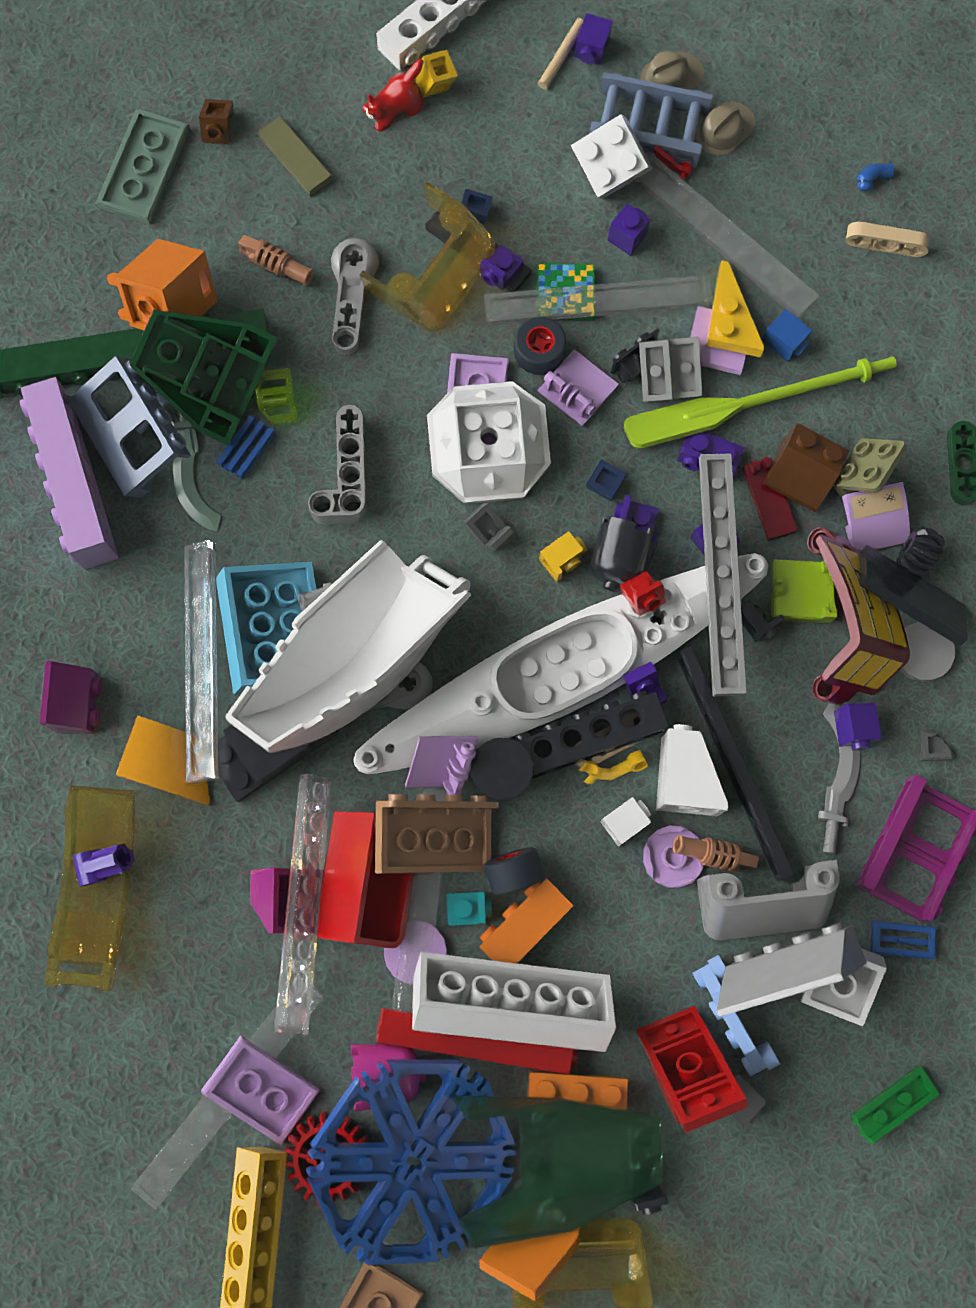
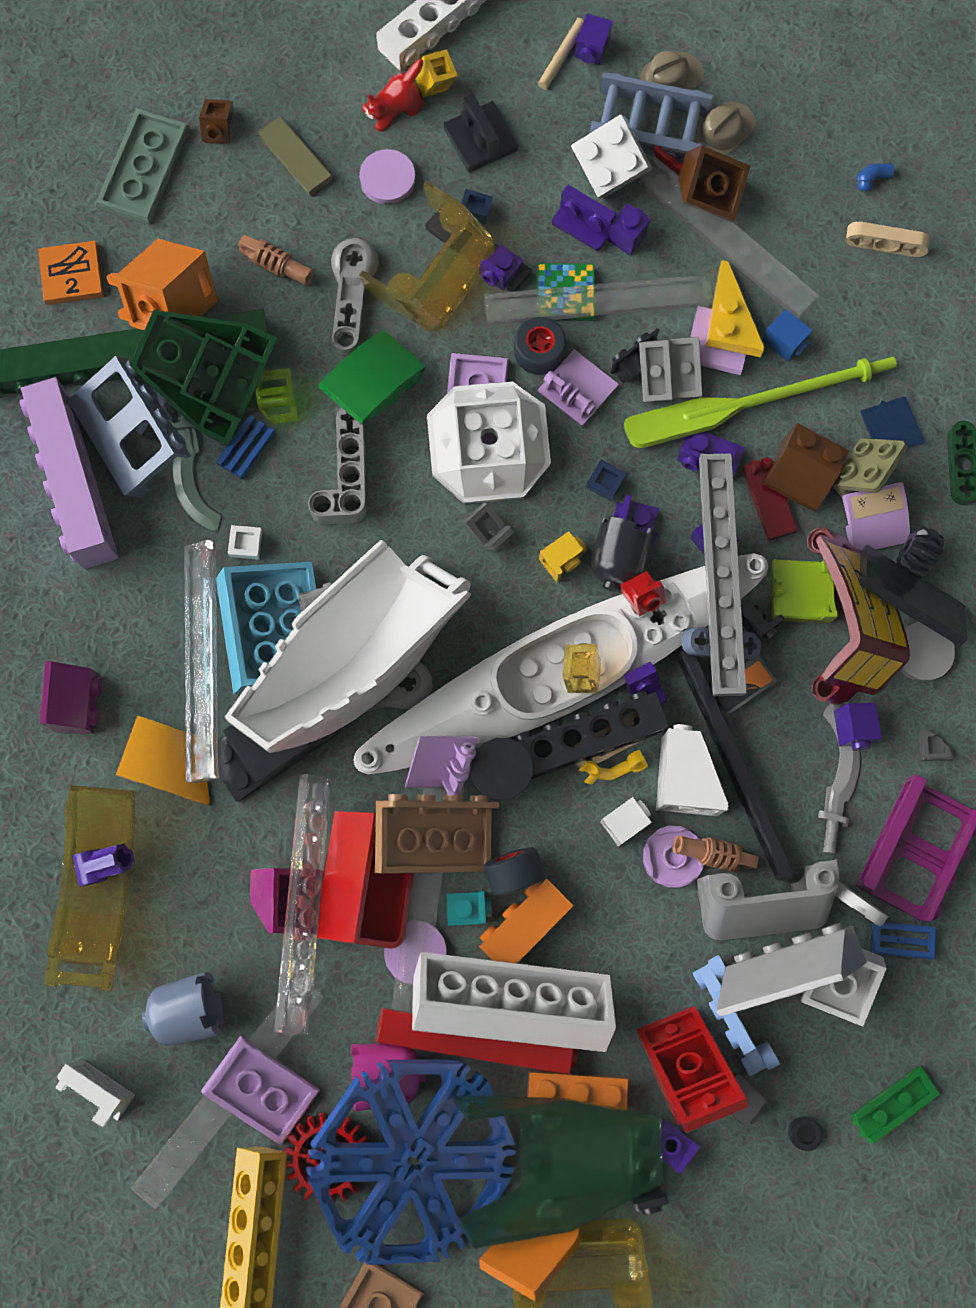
none -> orange tile [38,240,104,305]
none -> white piece [56,1059,135,1127]
none -> sand blue cylinder [142,972,225,1046]
none -> white plate [228,525,263,560]
none -> green slope [318,330,426,425]
none -> lavender tile [359,149,416,204]
none -> black bracket [443,93,518,173]
none -> dark purple bracket [552,184,616,251]
none -> clear yellow brick [562,643,602,693]
none -> dark purple brick [645,1119,700,1174]
none -> reddish brown slope [678,145,751,222]
none -> sand blue beam [681,627,761,660]
none -> slope [711,656,778,717]
none -> black tile [788,1116,823,1151]
none -> white tile [835,881,888,926]
none -> clear blue piece [860,396,925,448]

